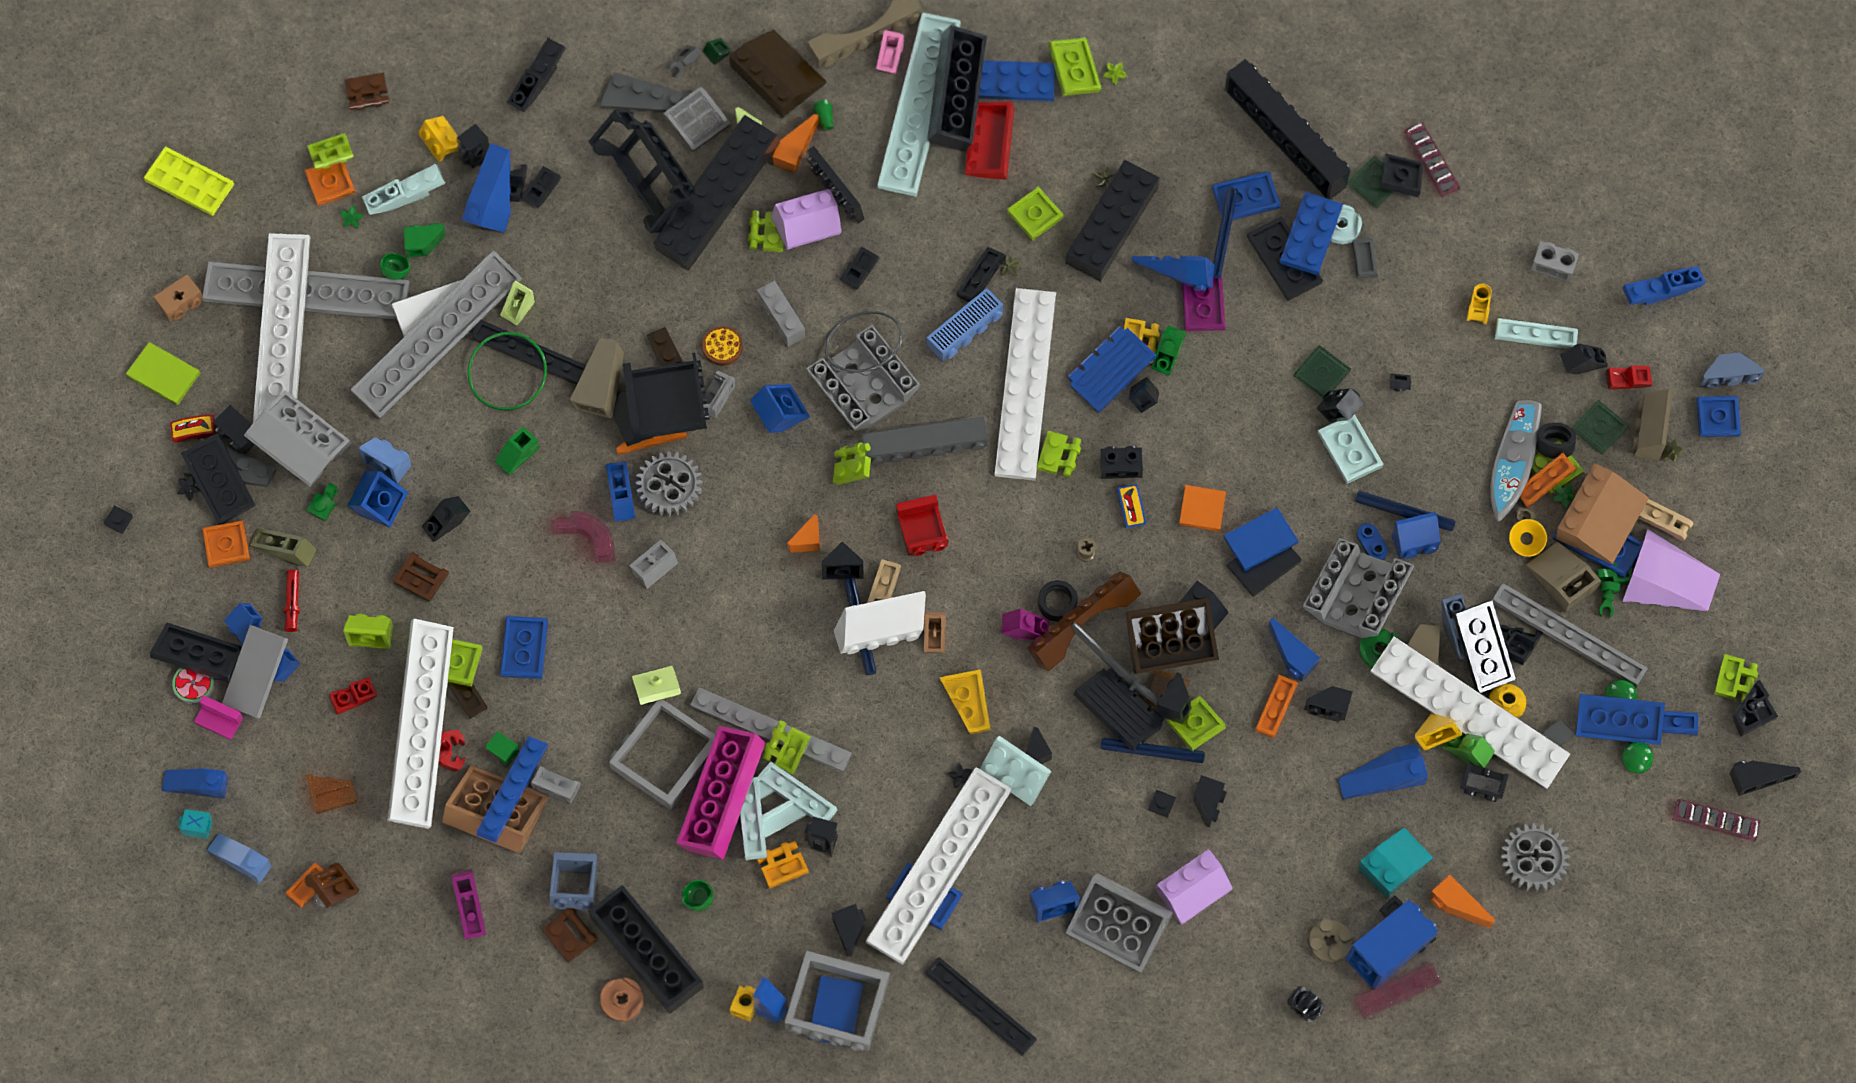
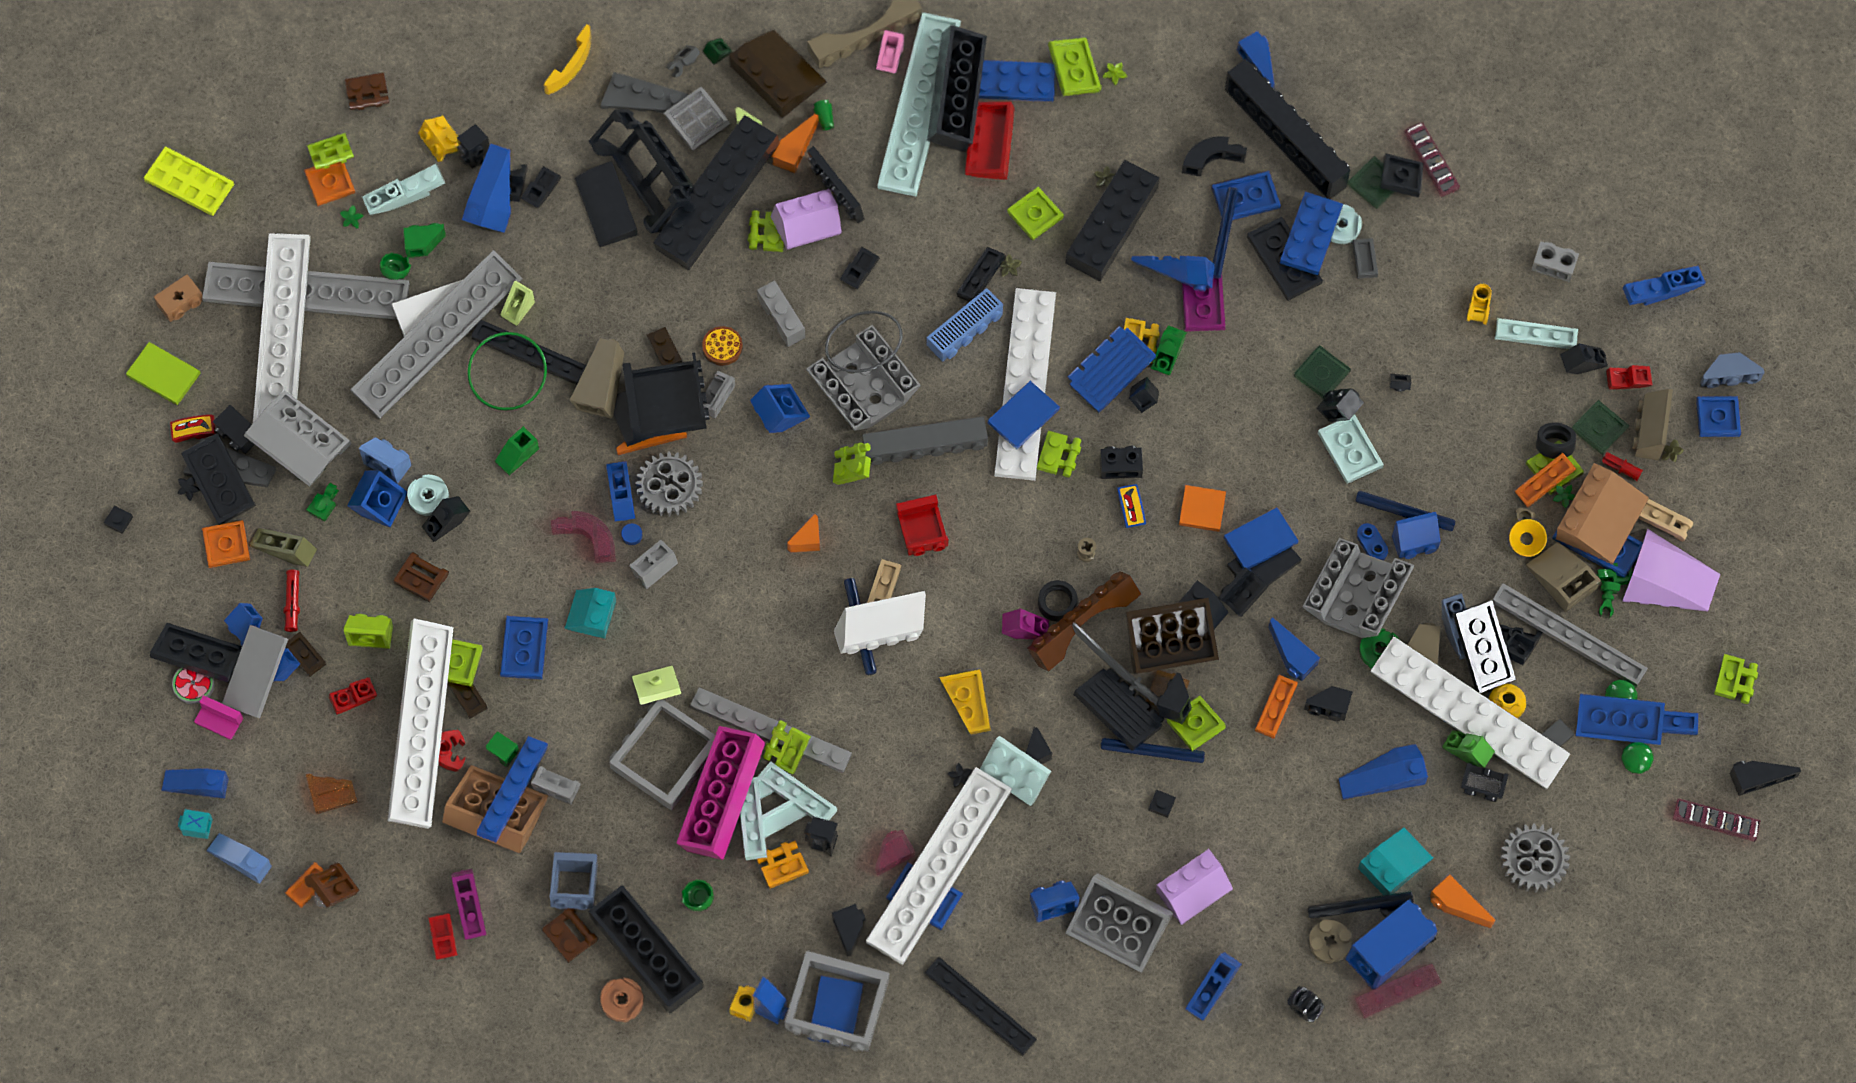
black slope [506,38,566,113] -> none
black slope [822,542,864,580] -> none
medium nougat slope [924,612,946,653] -> none
black slope [1193,775,1227,827] -> none
yellow slope [1415,713,1462,751] -> none
piece [1490,400,1542,522] -> none
black slope [1733,680,1778,736] -> none
none -> dark brown plate [285,632,326,677]
none -> light aqua plate [407,475,449,516]
none -> red slope [428,913,457,960]
none -> yellow slope [544,24,591,95]
none -> teal slope [565,588,616,639]
none -> black slope [575,161,638,247]
none -> blue tile [621,523,643,545]
none -> clear pink slope [876,829,915,876]
none -> blue tile [988,381,1060,449]
none -> black arch [1182,136,1247,177]
none -> blue slope [1185,952,1242,1020]
none -> black bracket [1218,567,1269,617]
none -> blue slope [1237,31,1275,89]
none -> black axle [1308,891,1414,919]
none -> red axle [1602,452,1643,481]

